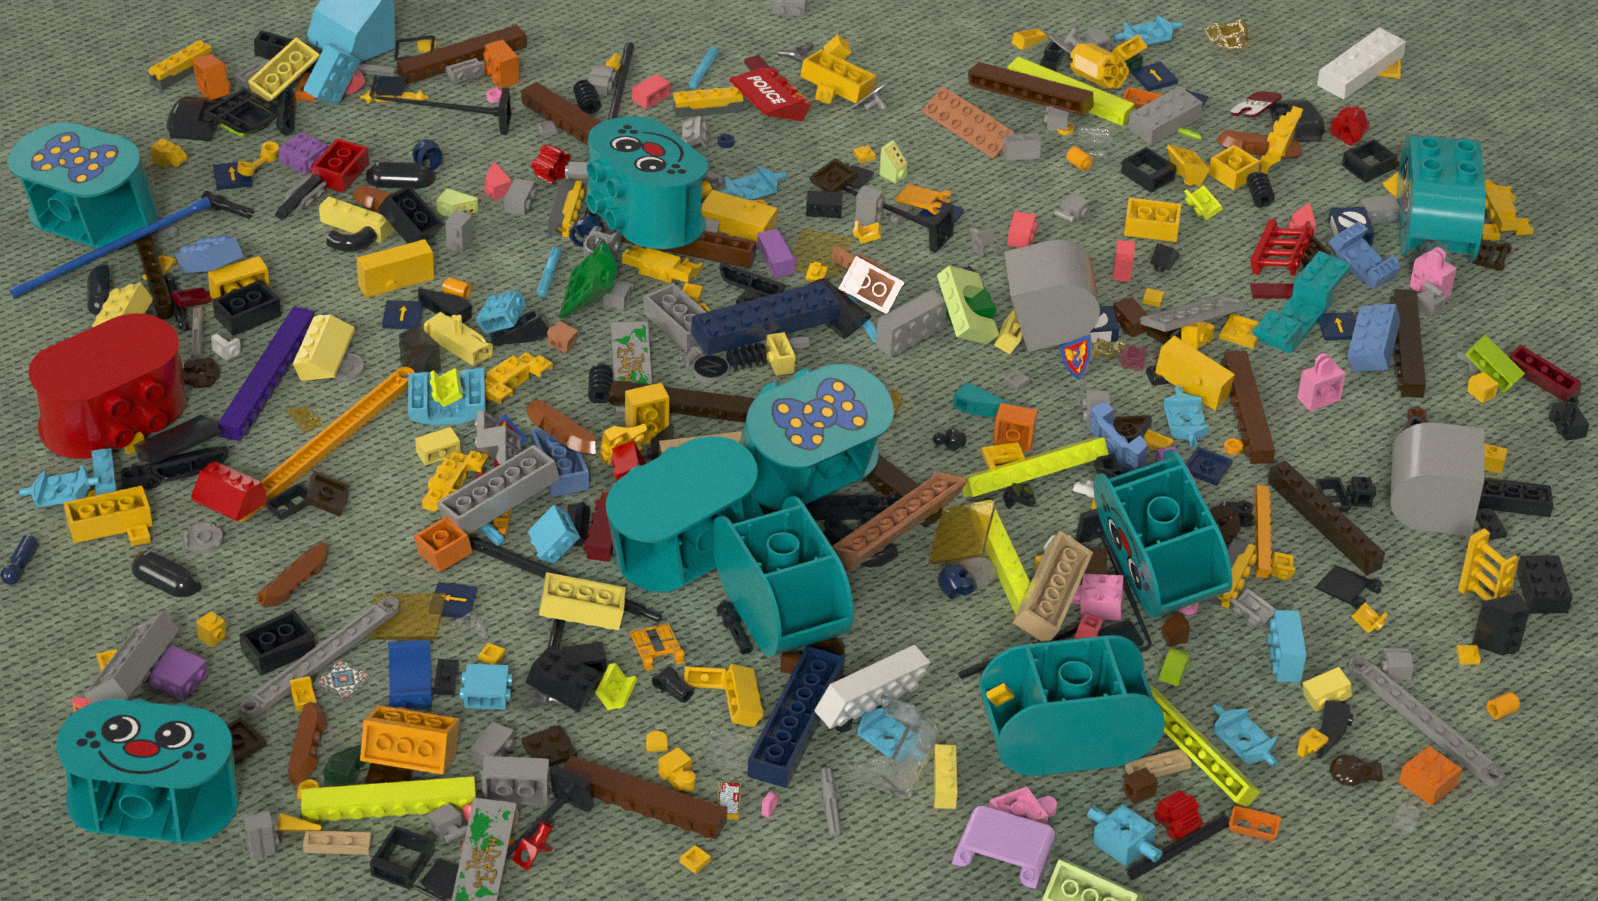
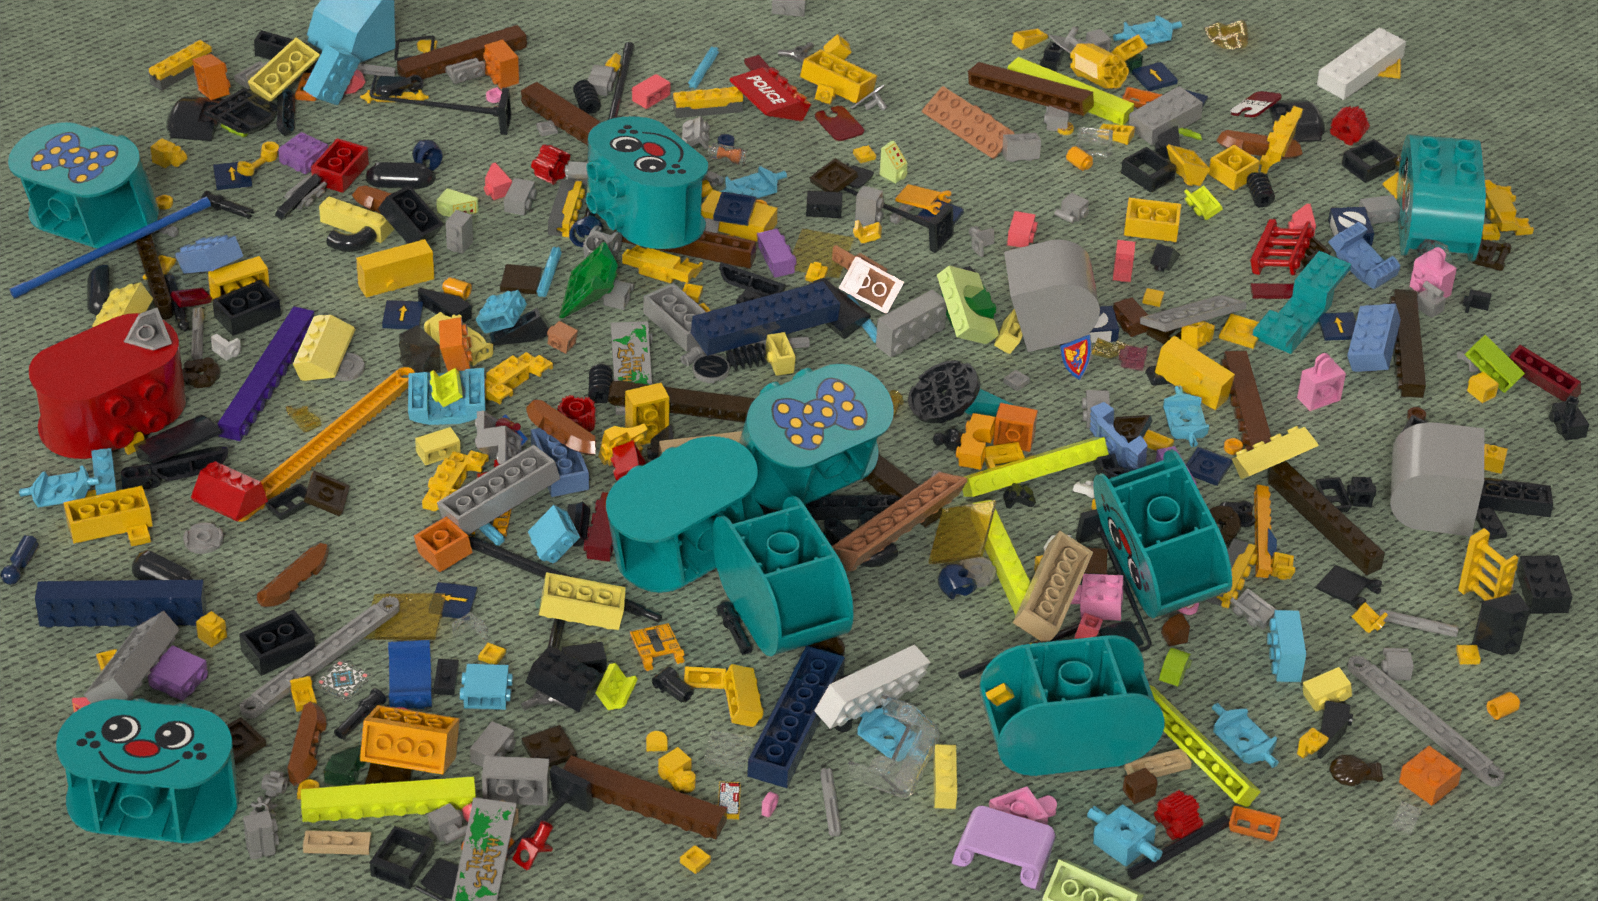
yellow slope [277,813,324,832] -> none
reddish brown brick [781,651,802,674] -> none
none -> dark blue brick [35,580,207,628]
none -> light grey slope [124,308,172,350]
none -> yellow tile [156,195,173,210]
none -> light grey gear [250,796,278,817]
none -> light grey gear [261,770,288,797]
none -> black pin [334,688,386,740]
none -> black piece [379,75,424,98]
none -> orange brick [439,317,473,371]
none -> dark red cone [495,418,521,431]
none -> dark brown tile [500,264,542,295]
none -> red brick [557,395,596,432]
none -> clear piece [707,142,747,165]
none -> dark blue tile [713,192,756,226]
none -> dark red piece [815,106,864,141]
none -> black plate [908,360,980,424]
none -> light orange arch [956,413,995,470]
none -> yellow slope [1096,124,1135,145]
none -> black slope [1154,126,1180,159]
none -> light yellow slope [1232,426,1319,480]
none -> blue sticker [1268,528,1277,557]
none -> light grey axle [1379,609,1459,637]
none -> black bracket [1463,289,1492,313]

